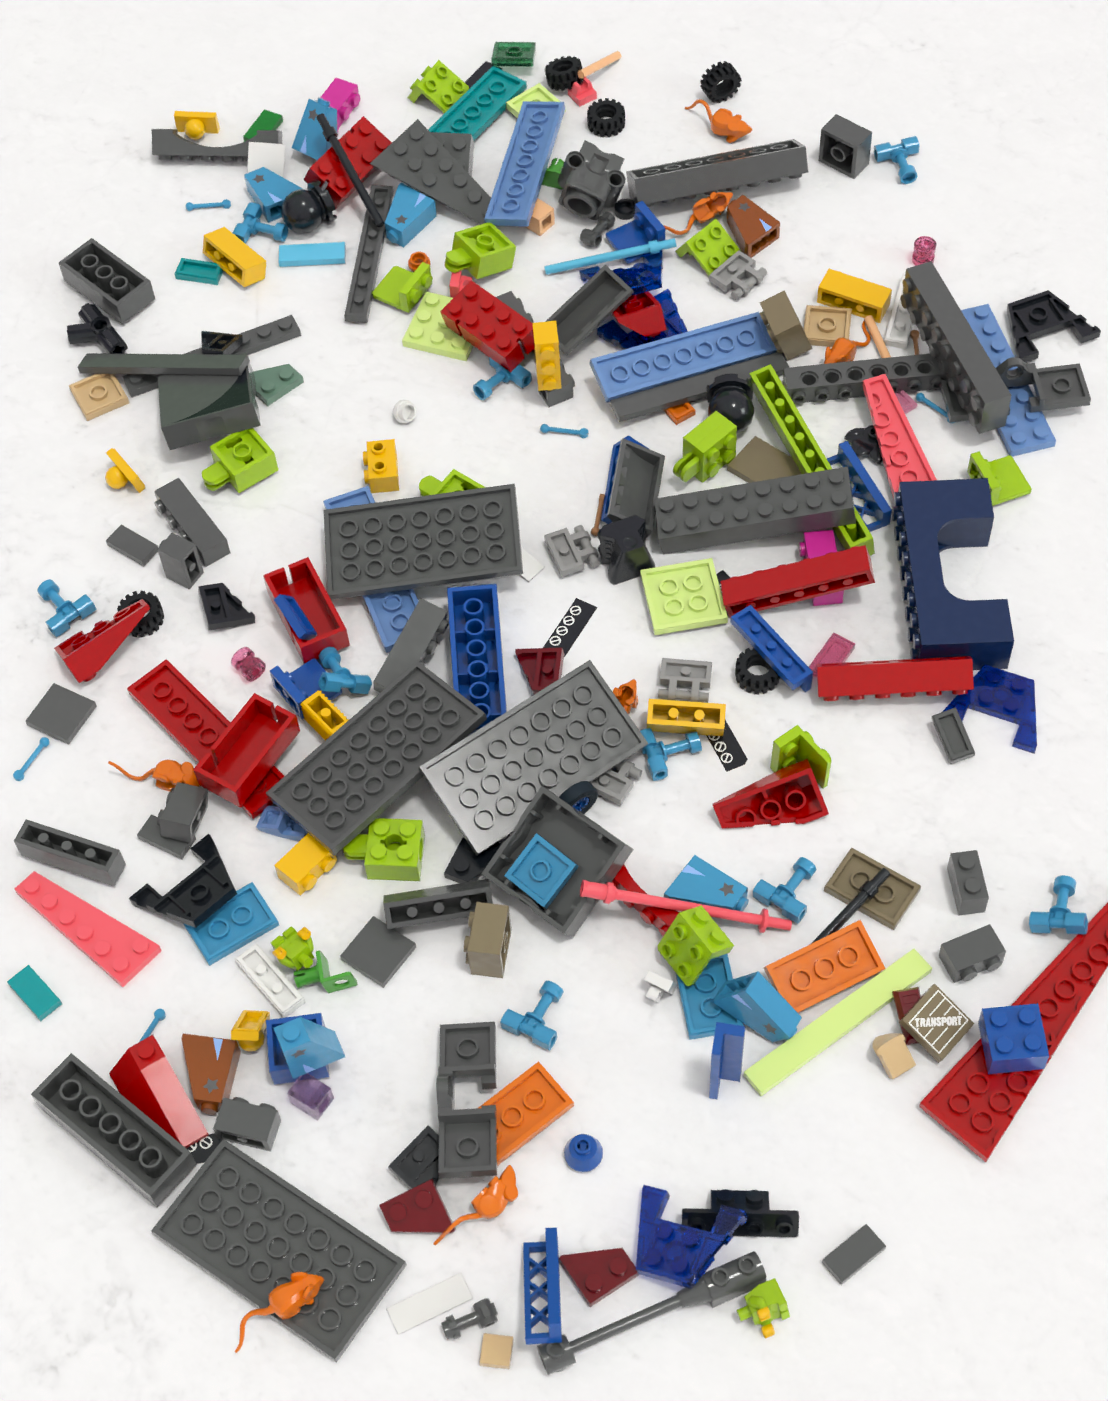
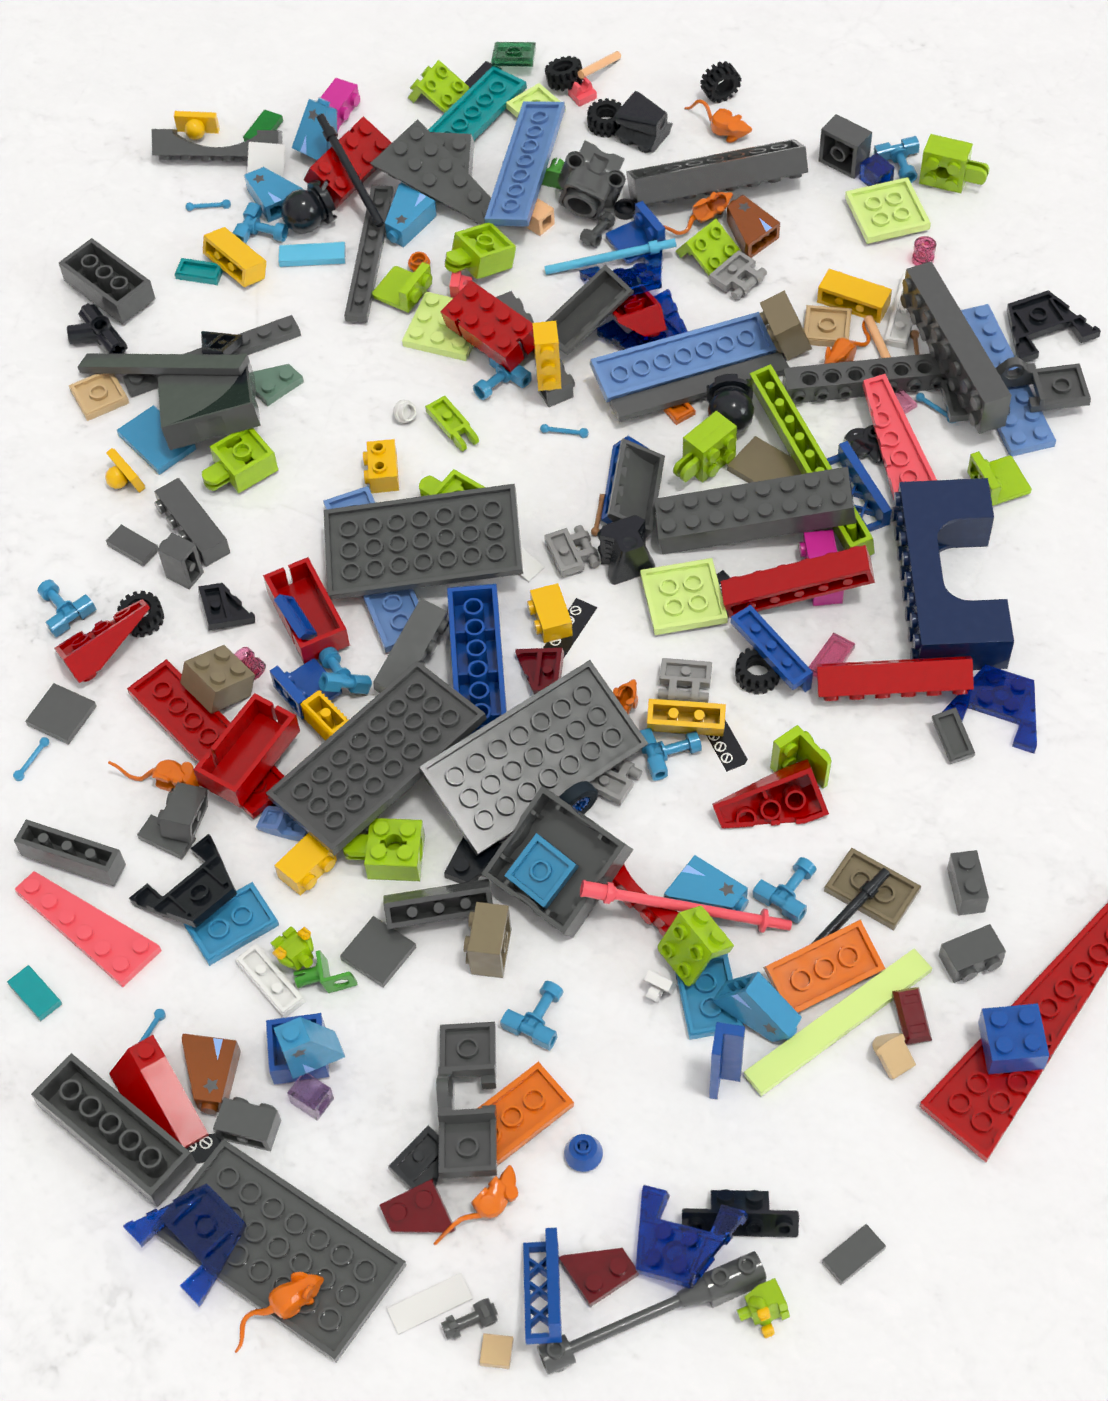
yellow tile [231,1010,270,1052] -> none
dark tan tile [898,984,975,1063] -> none
dark azure bar [1029,875,1088,934] -> none
none -> dark azure tile [117,405,196,475]
none -> clear blue wing [123,1183,247,1307]
none -> dark tan brick [180,645,255,714]
none -> lime hinge [425,396,479,452]
none -> yellow brick [527,583,573,643]
none -> black piece [614,91,673,153]
none -> yellowish green plate [845,177,931,244]
none -> clear blue brick [859,153,895,186]
none -> lime brick [919,134,990,193]

